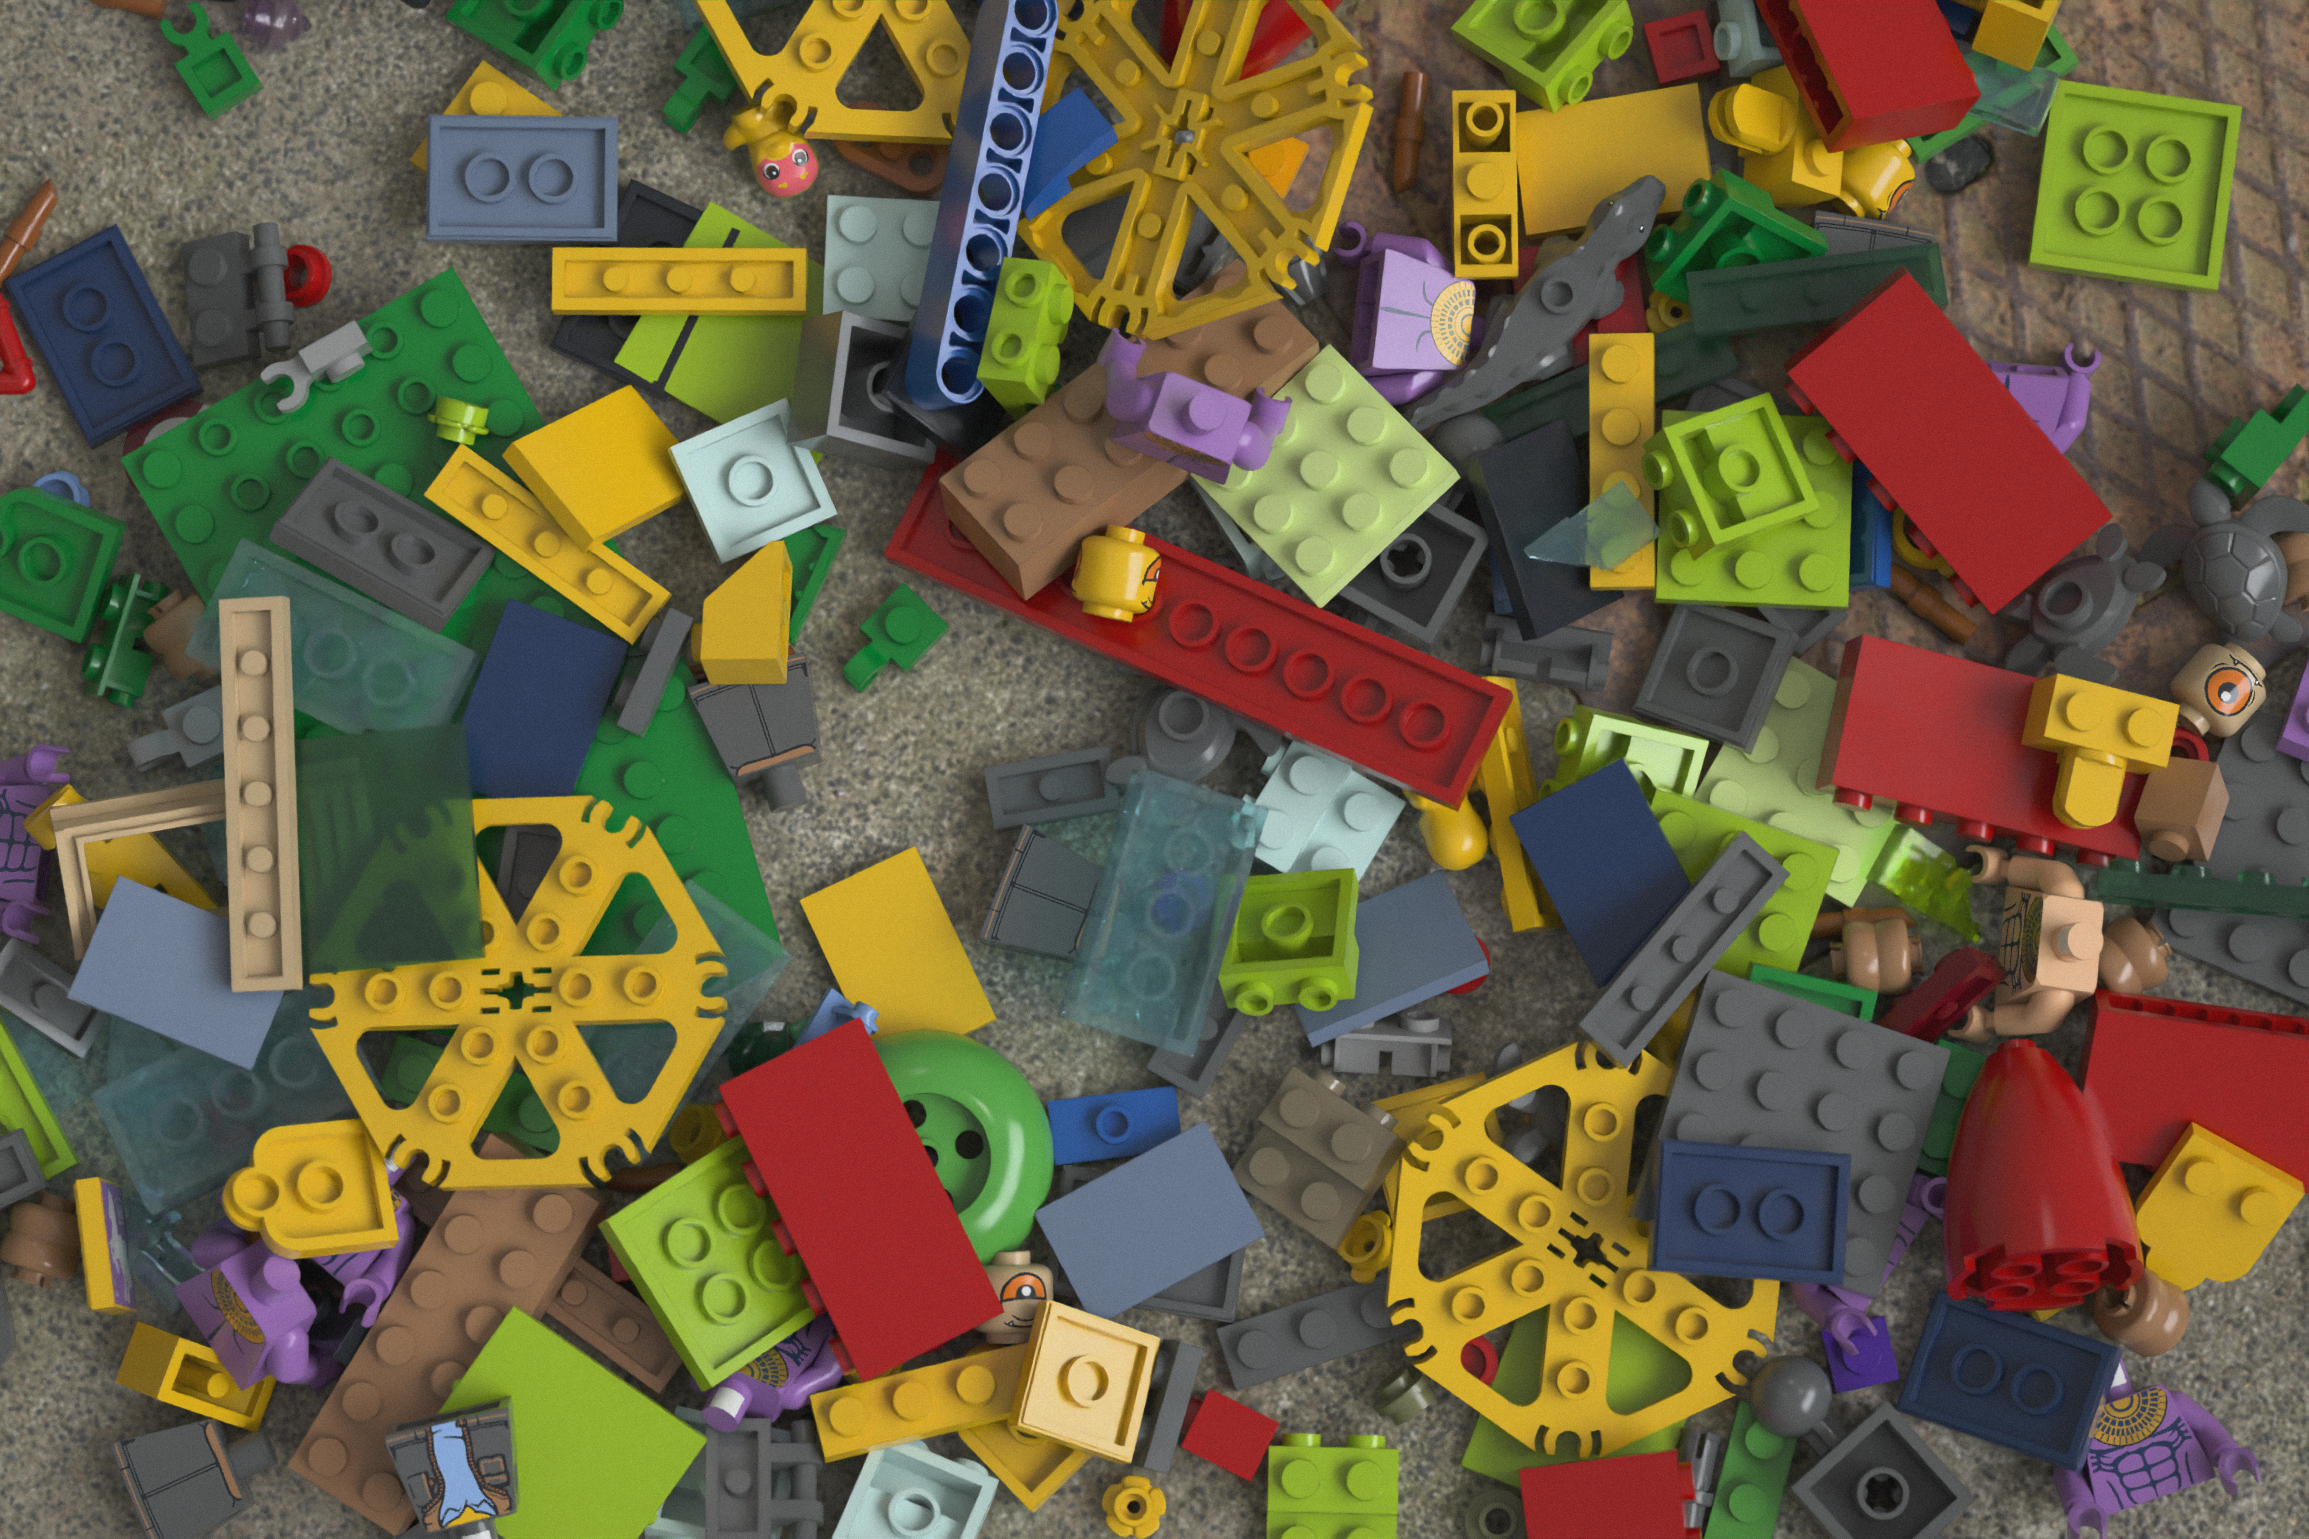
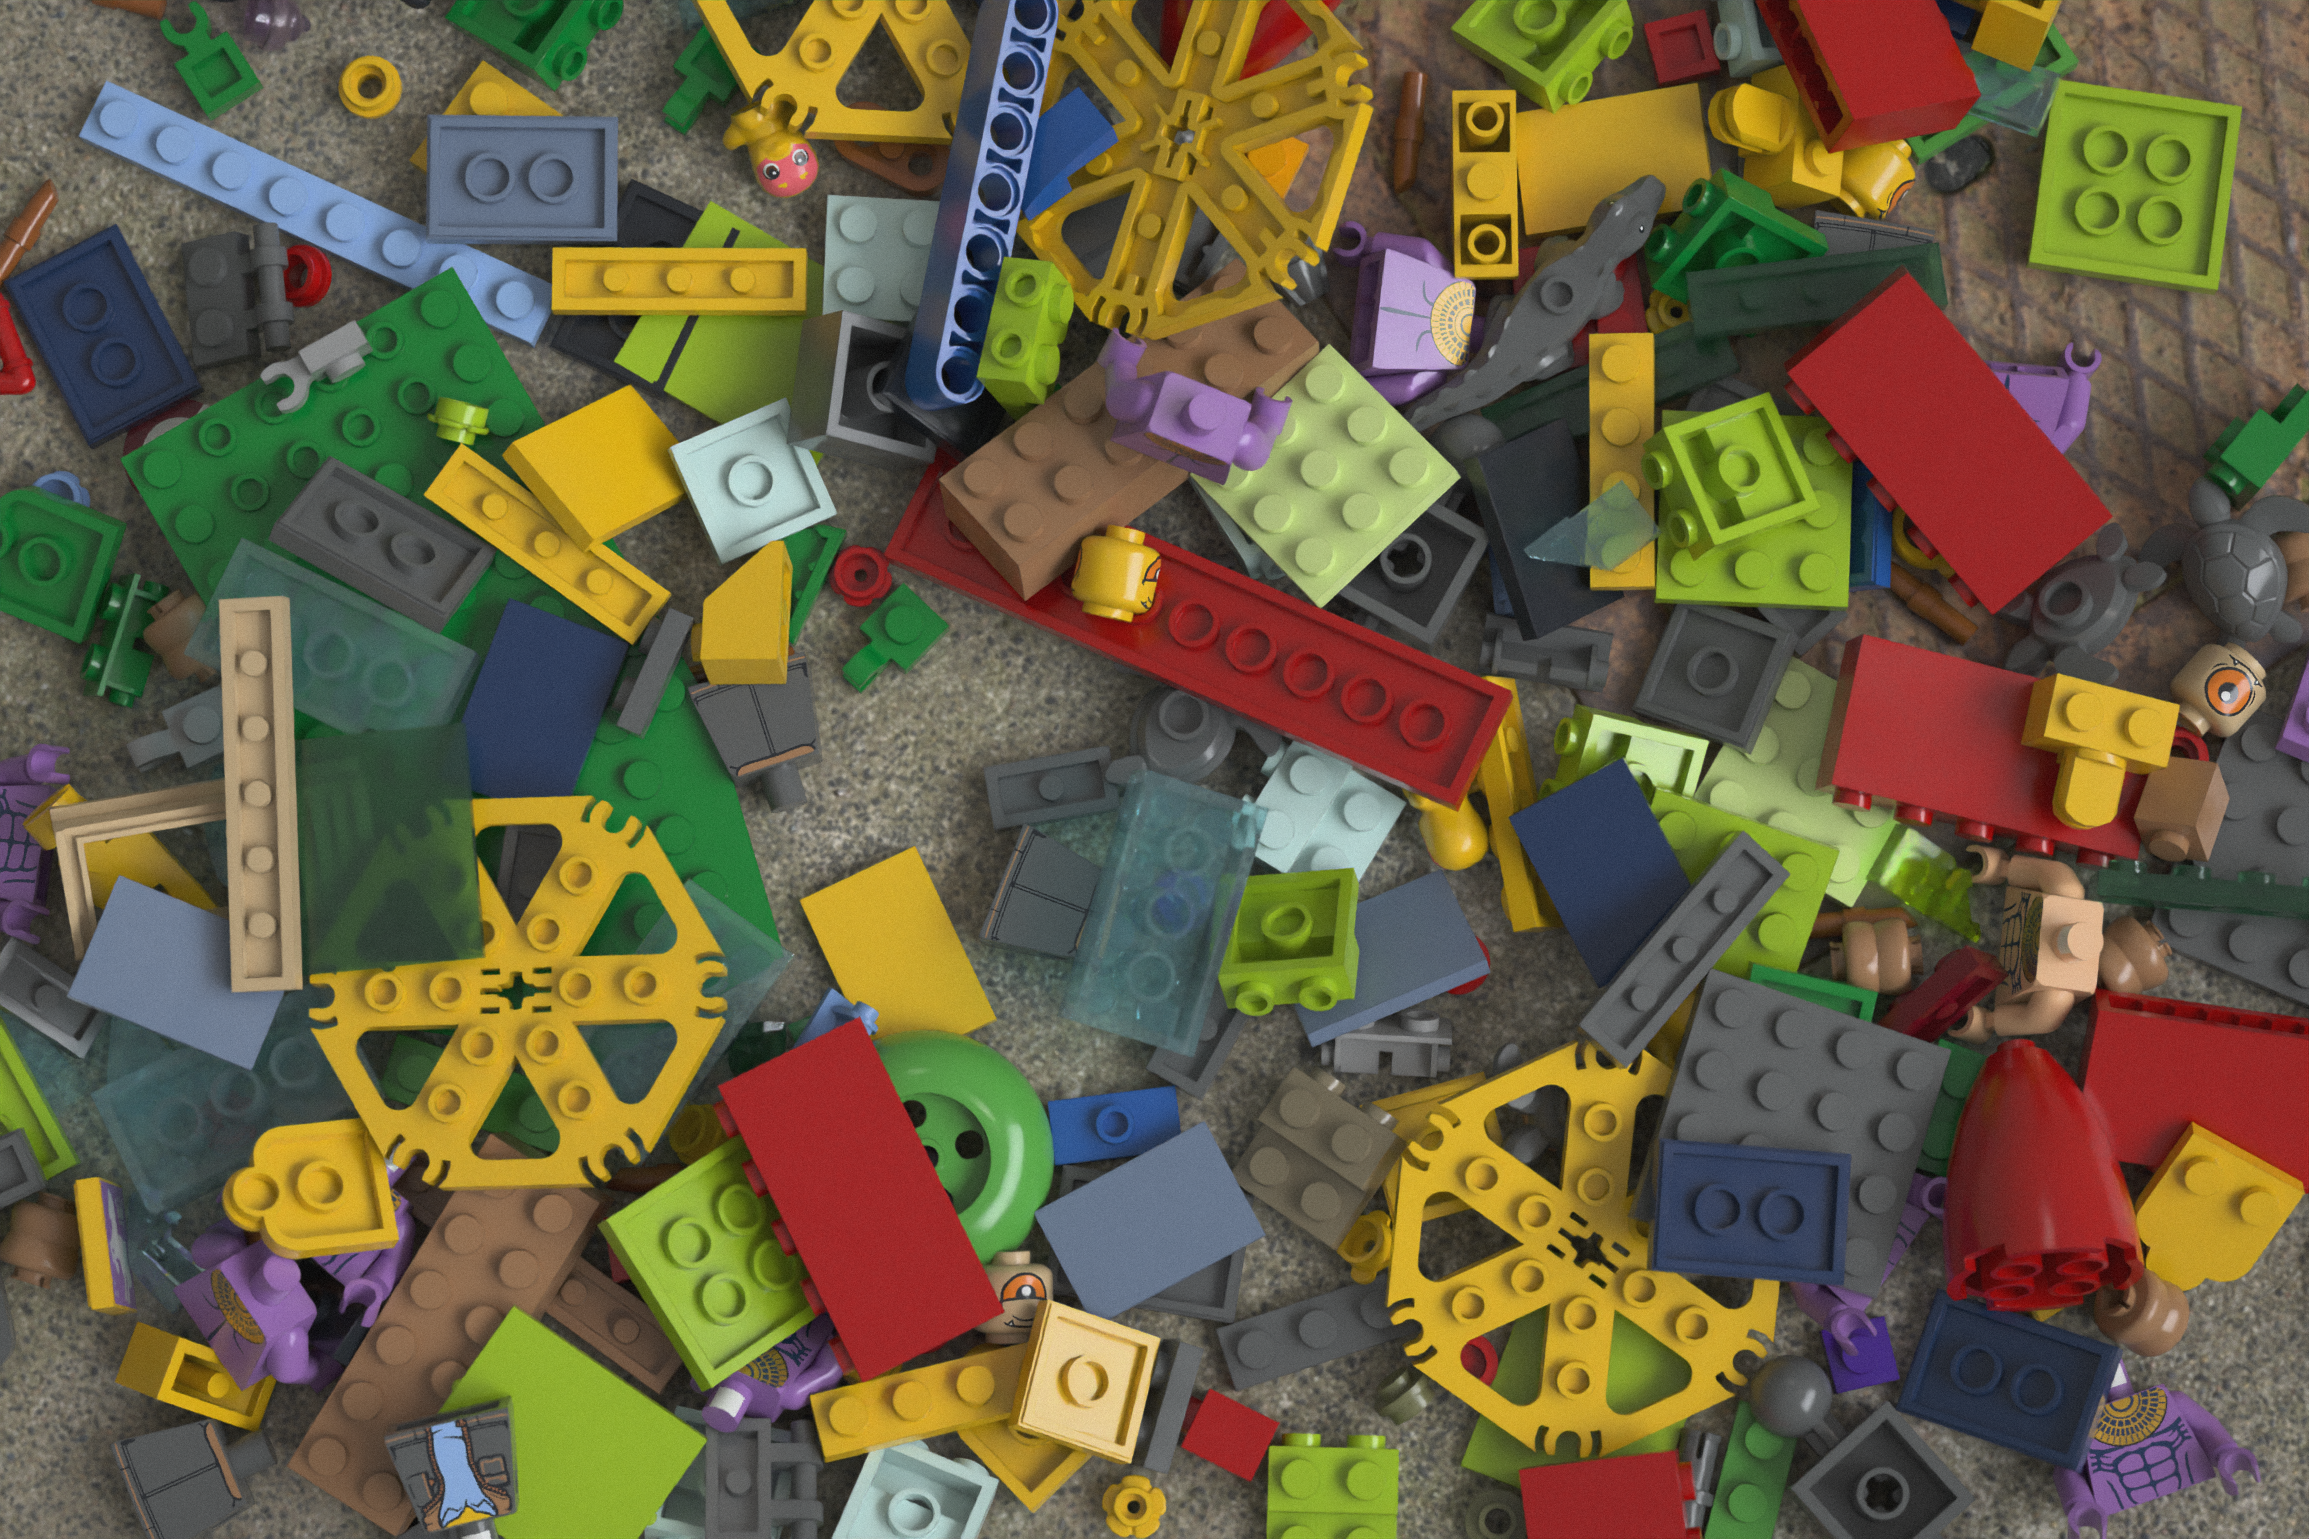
none -> light blue plate [79,80,552,348]
none -> yellow plate [338,56,402,119]
none -> red plate [829,545,892,607]

